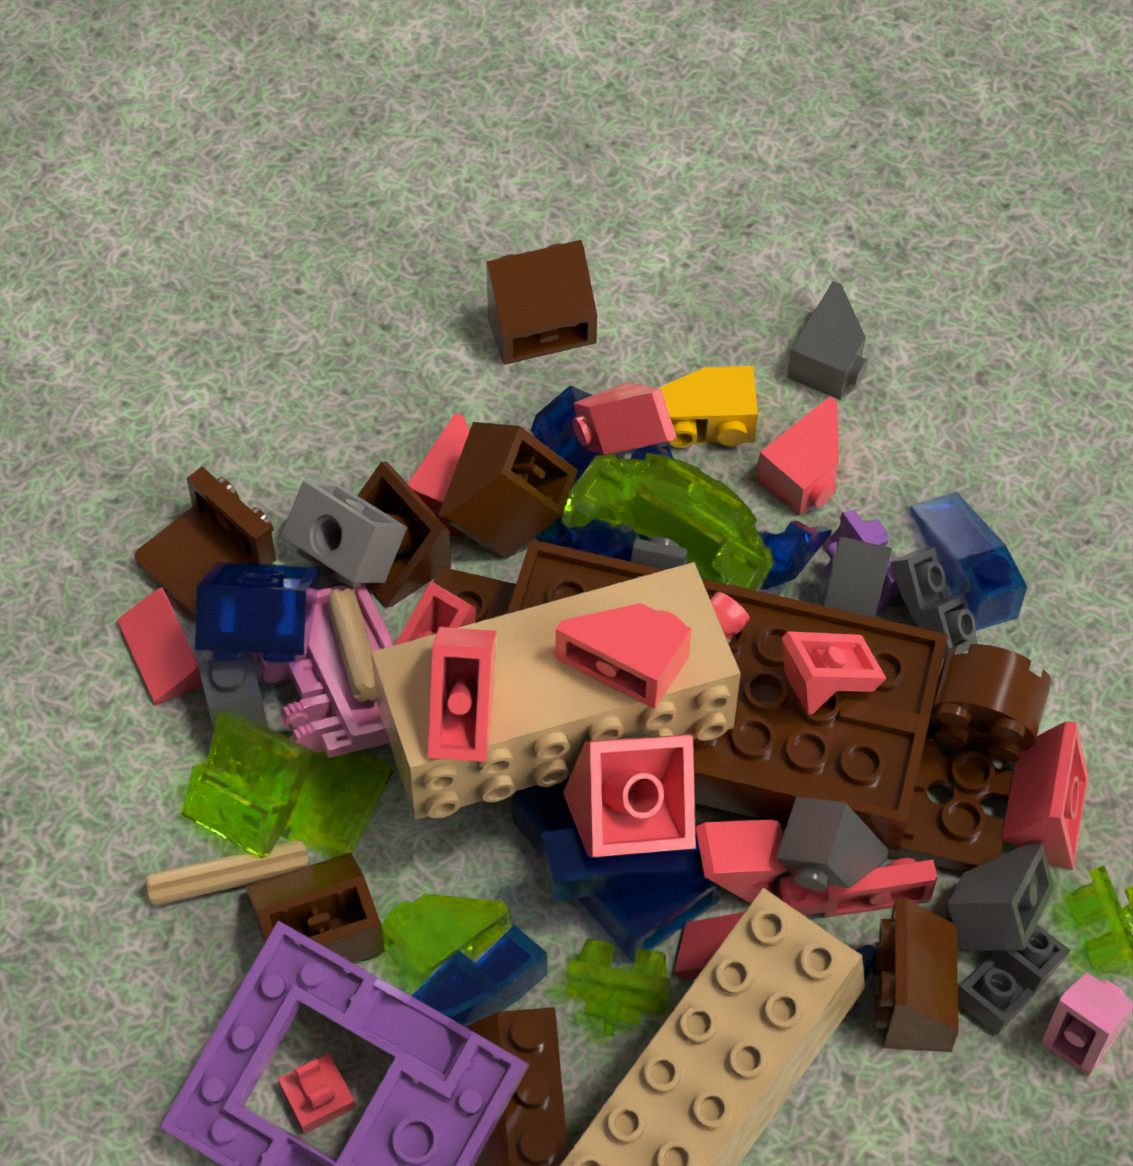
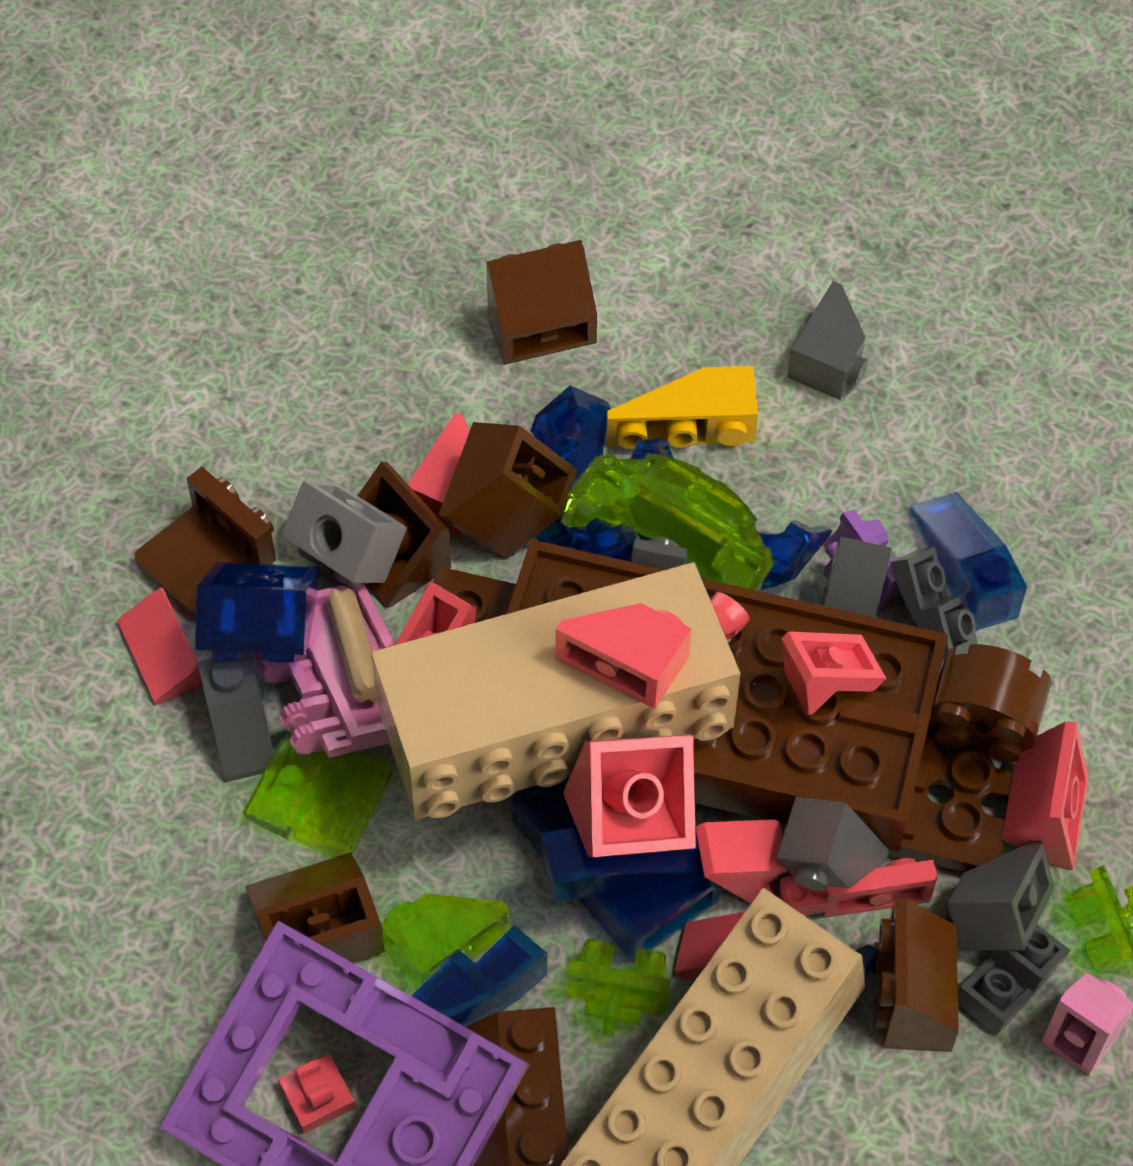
tan axle [146,840,309,905] -> none
clear neon green slope [182,710,313,858] -> none
coral slope [427,627,497,762] -> none
coral slope [573,382,677,455] -> none
coral slope [757,396,839,516] -> none

